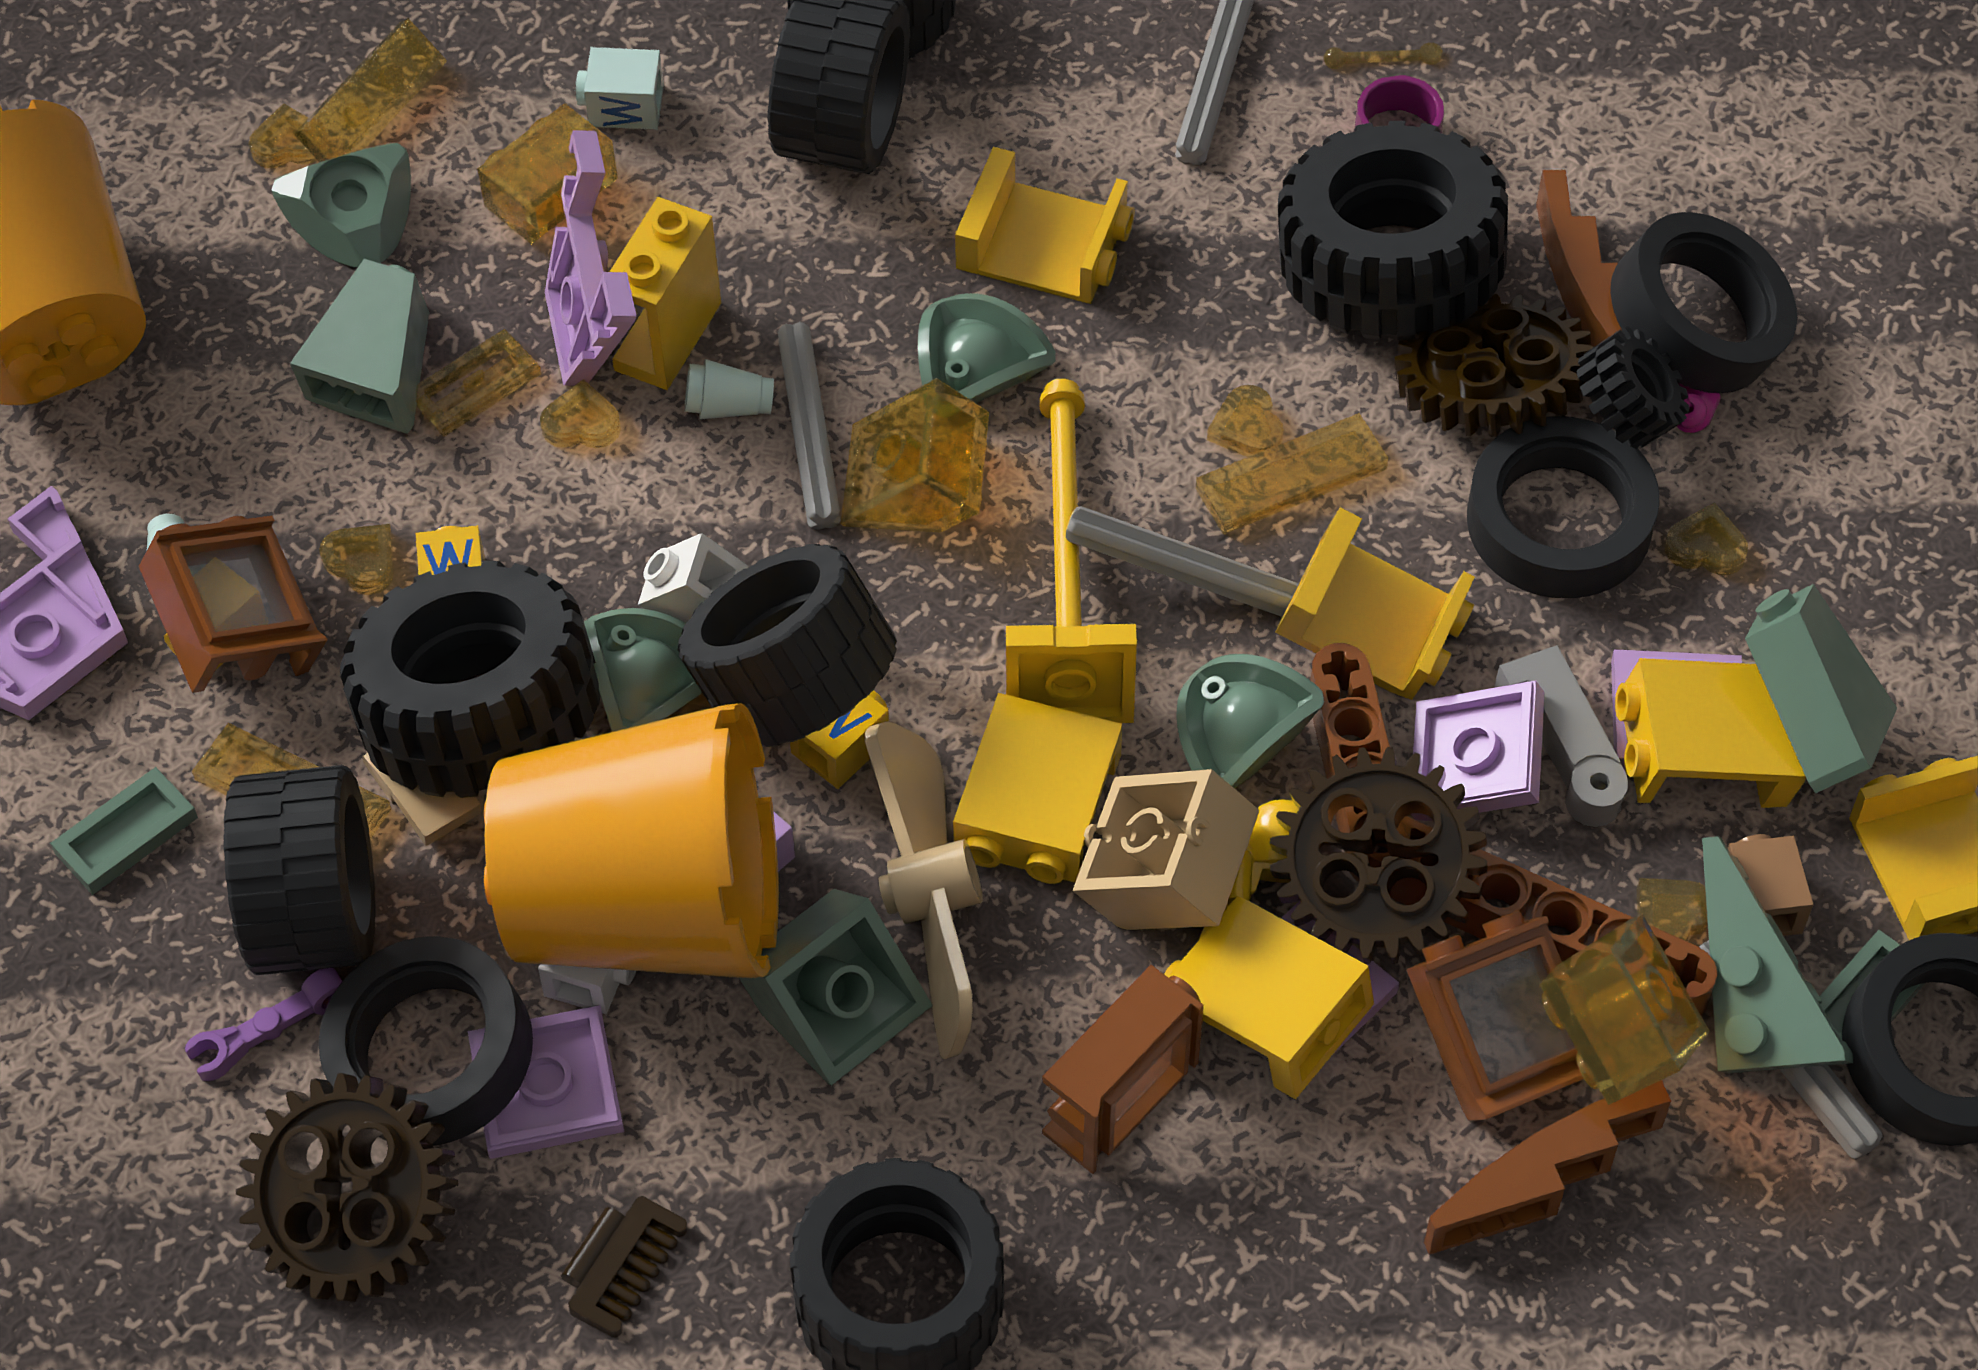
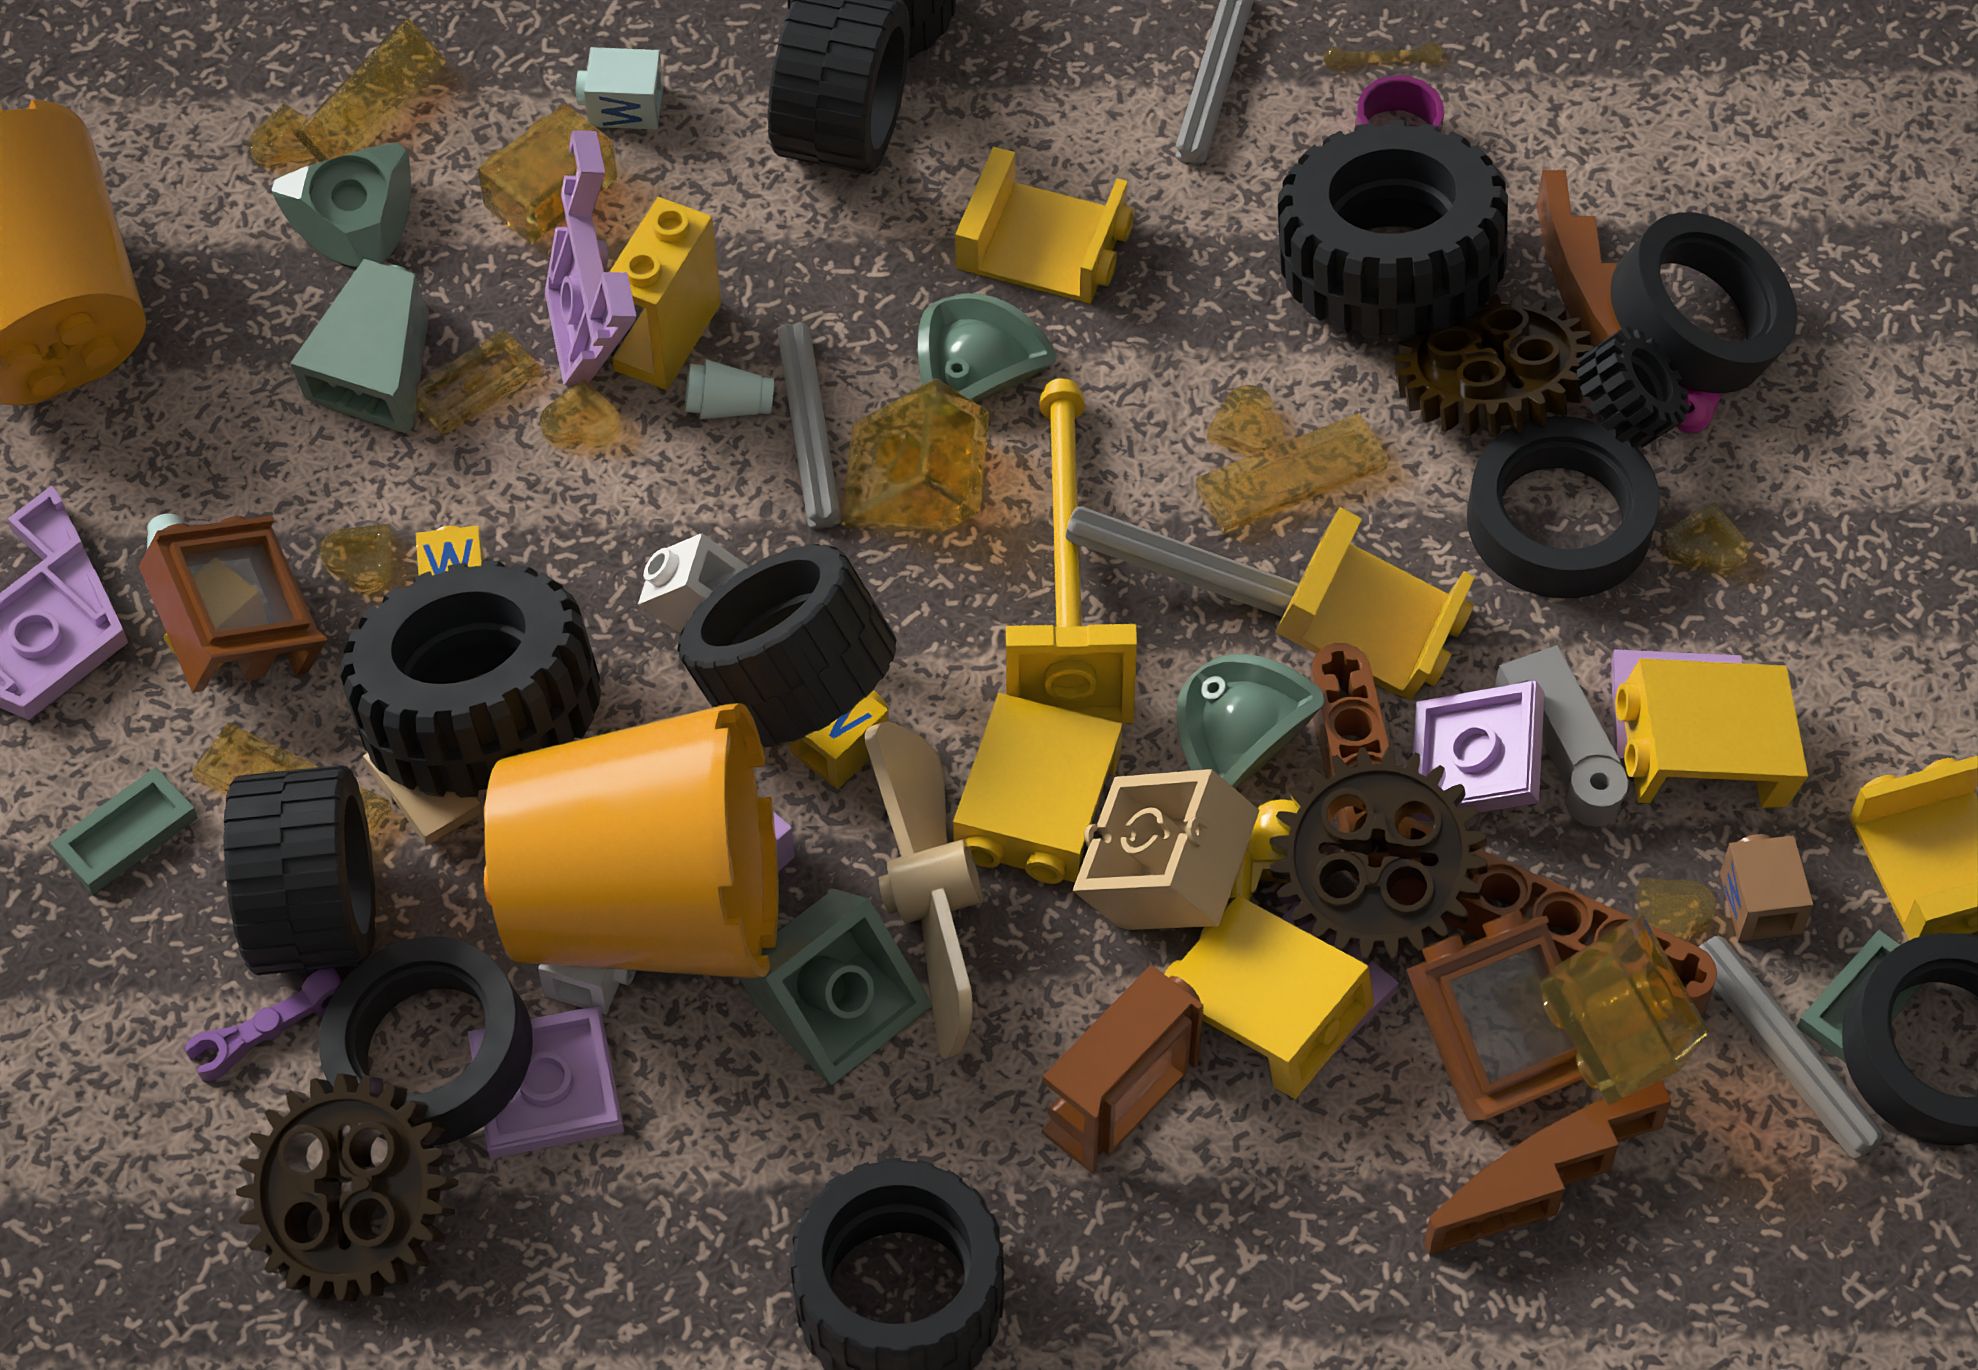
dark brown piece [561,1196,687,1338] -> none
sand green hat [584,608,702,732] -> none
sand green wing [1702,836,1853,1073] -> none
sand green slope [1745,584,1897,793] -> none

